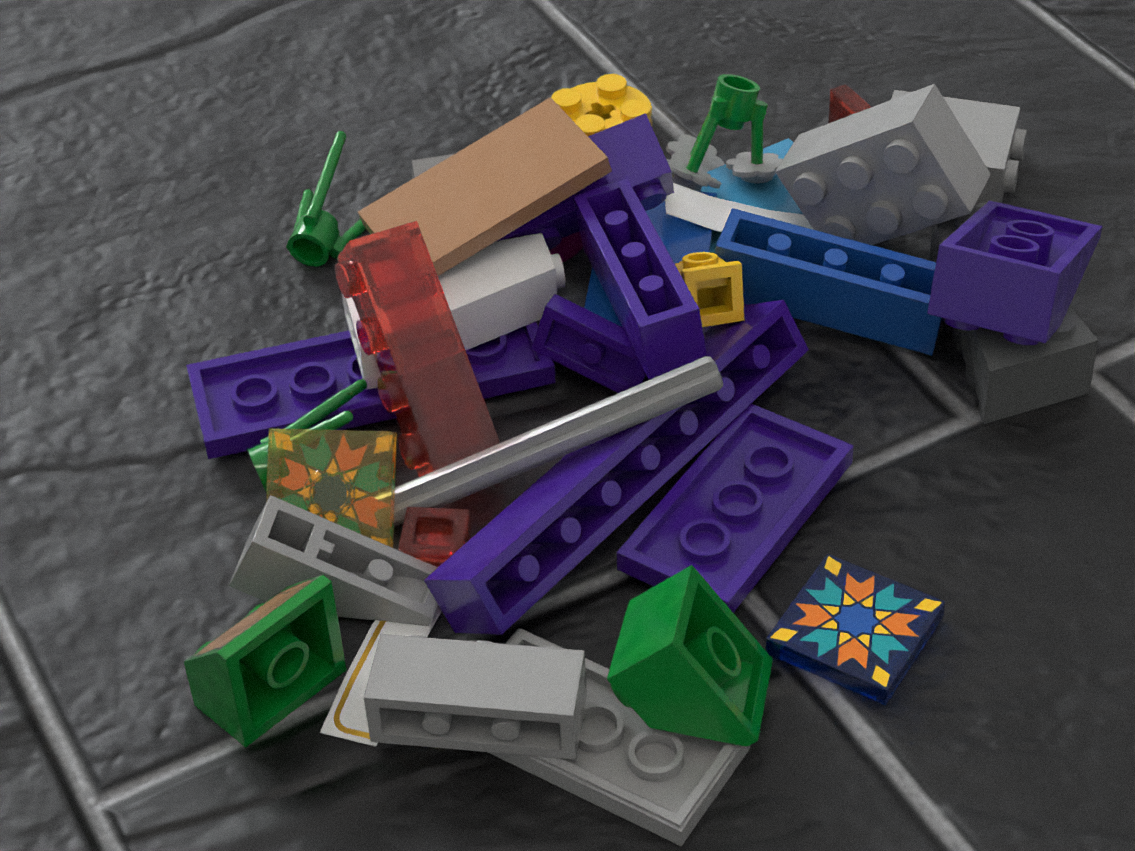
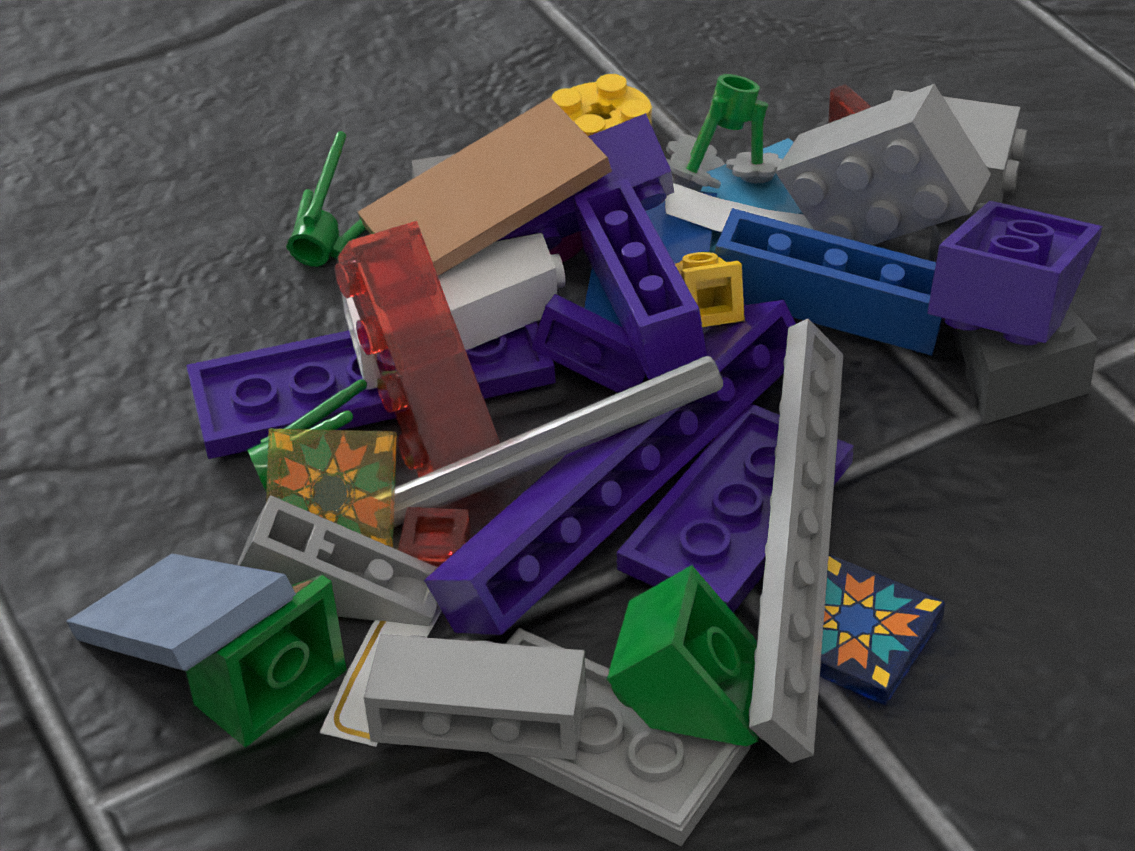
none -> sand blue tile [66,554,296,671]
none -> light grey plate [749,319,843,763]

